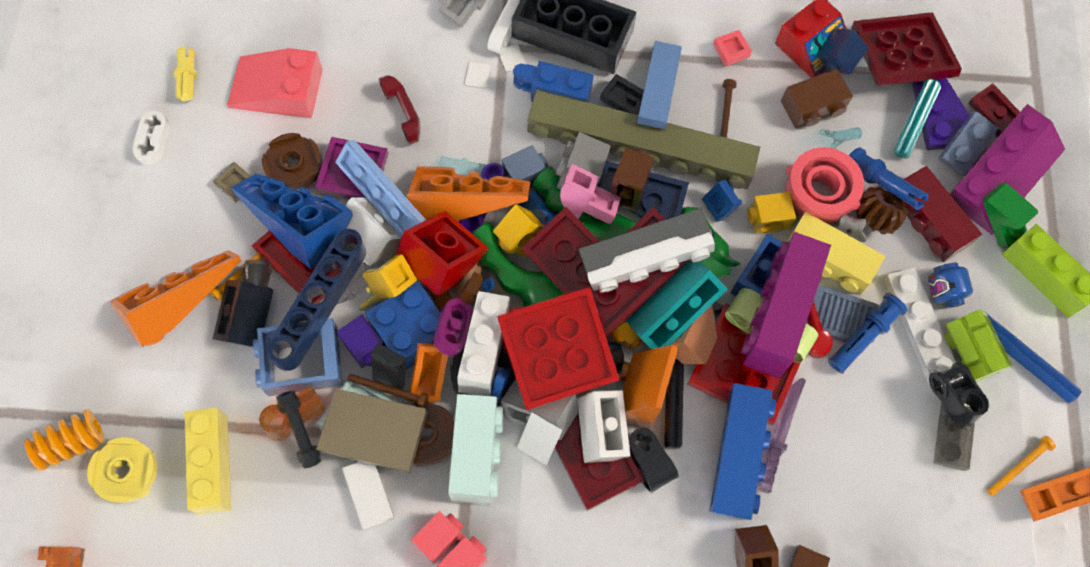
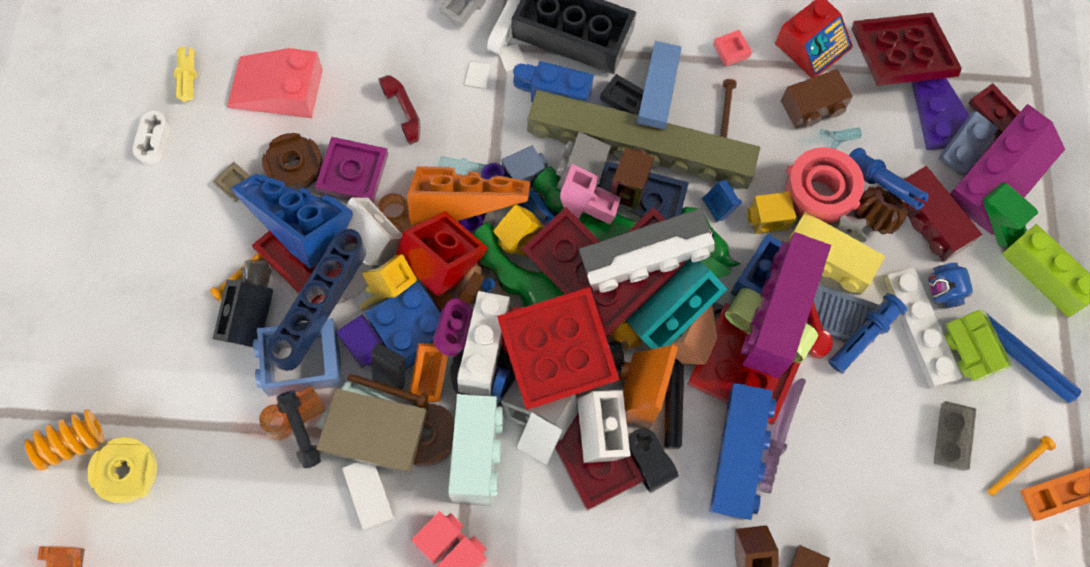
orange wedge [109,250,241,347] -> none
light yellow brick [185,407,231,514] -> none
light blue tile [335,140,426,238] -> none
dark blue brick [816,28,868,75] -> none
teal axle [894,79,941,159] -> none
black piece [929,362,989,427] -> none

